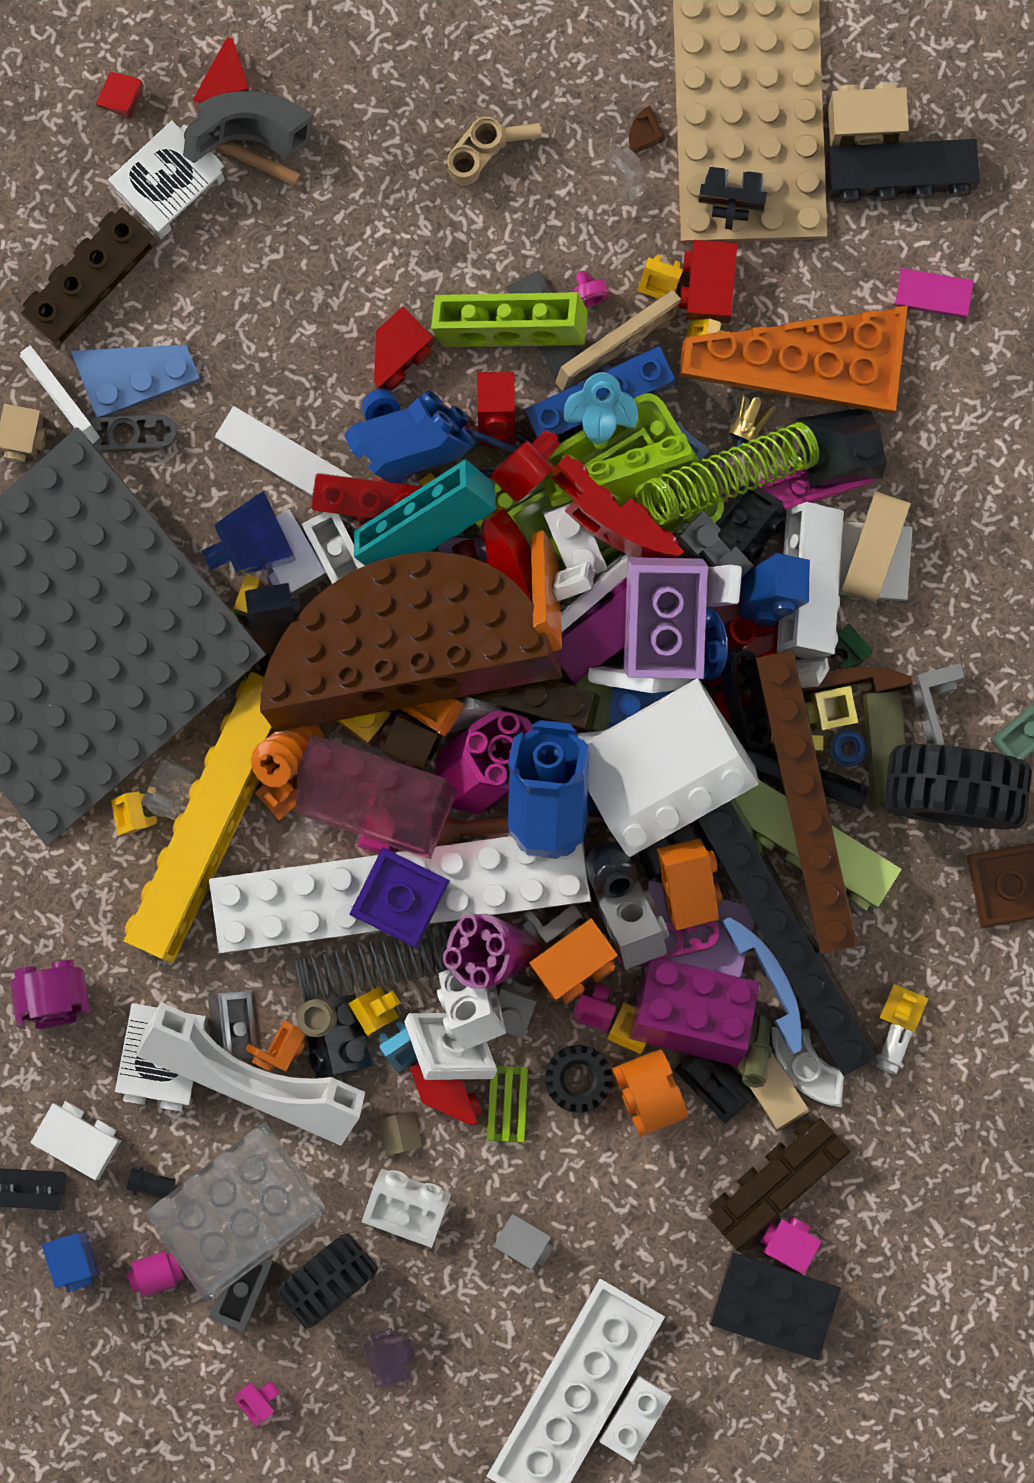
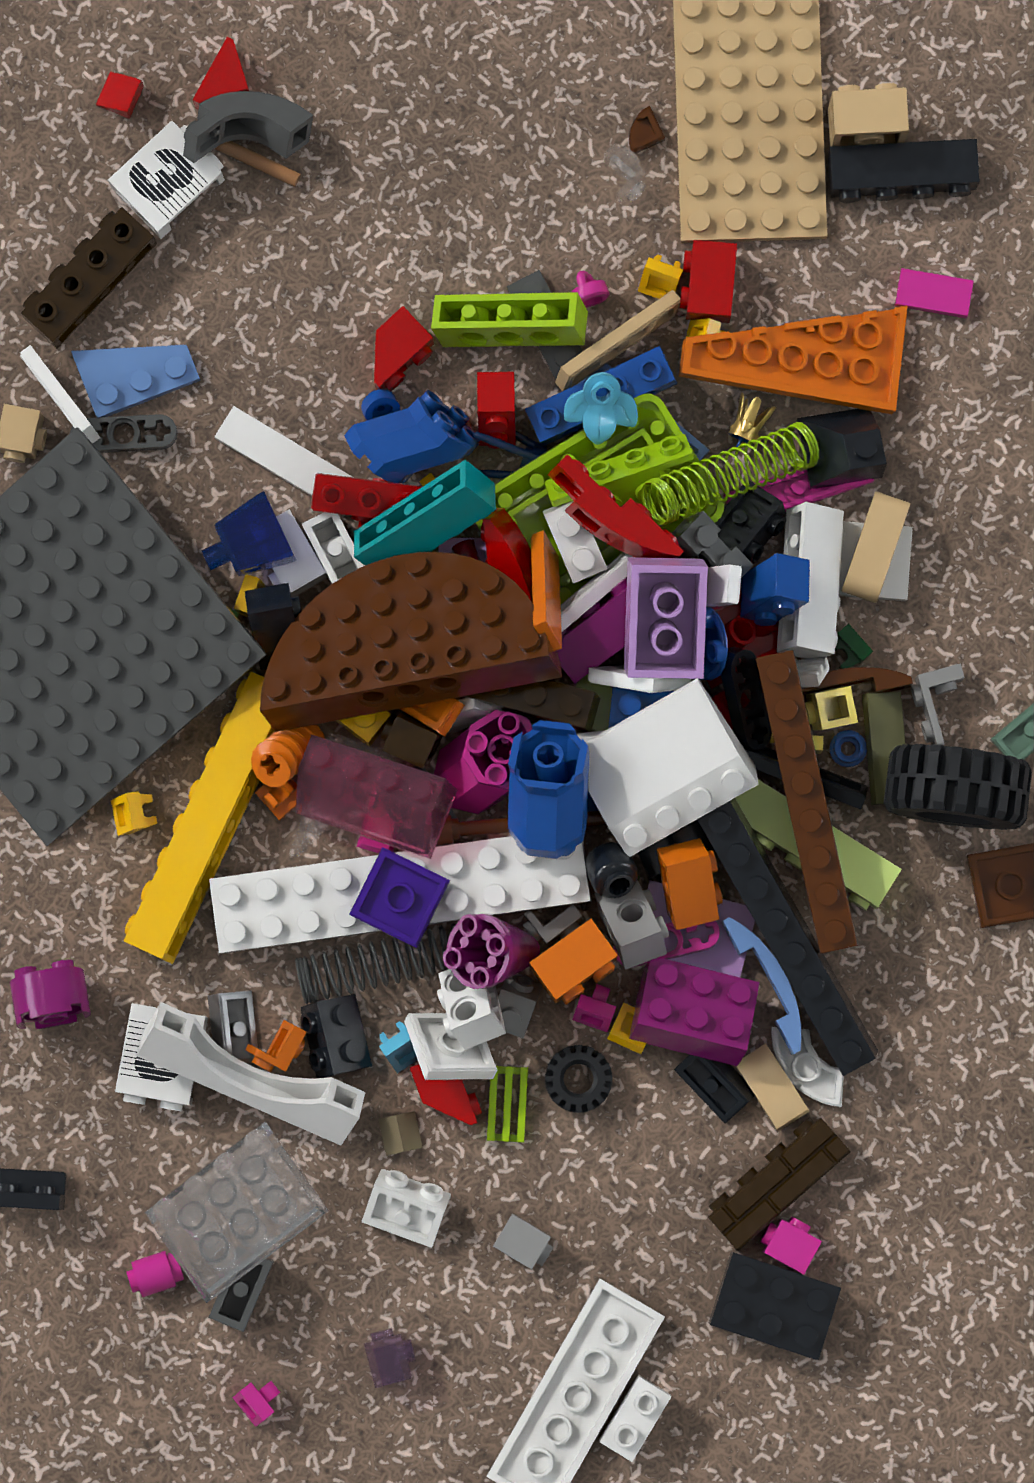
white brick [30,1101,121,1180] -> none
blue brick [42,1231,100,1293] -> none
black pin [126,1166,176,1202] -> none
clear bracket [141,757,196,820] -> none
black tyre [276,1233,378,1329] -> none
dark tan tile [297,999,337,1037] -> none
yellow tile [349,986,400,1036] -> none
tan beam [447,117,542,185] -> none
red beam [490,430,560,503] -> none
white tile [552,562,595,601] -> none
orange brick [612,1049,688,1138] -> none
black hips [698,167,767,230] -> none
olive axle [742,1015,772,1088] -> none
white pin [876,1024,913,1075] -> none
yellow tile [879,984,929,1033] -> none

